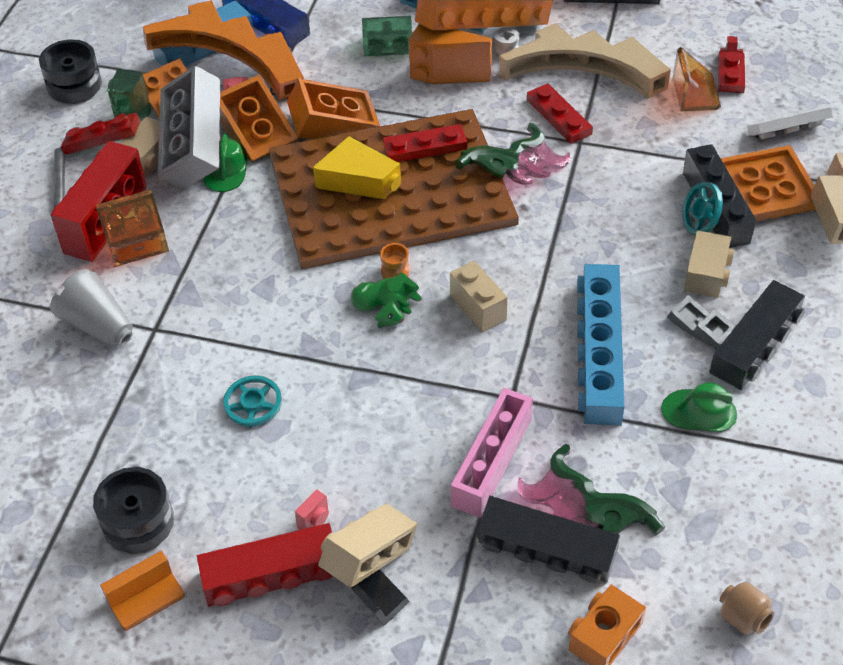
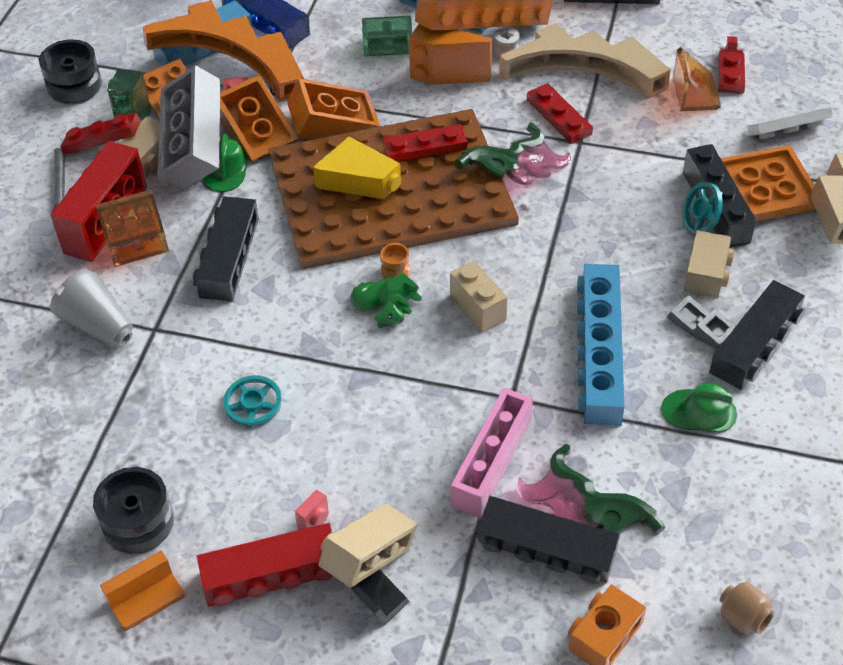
none -> black brick [193,196,259,302]

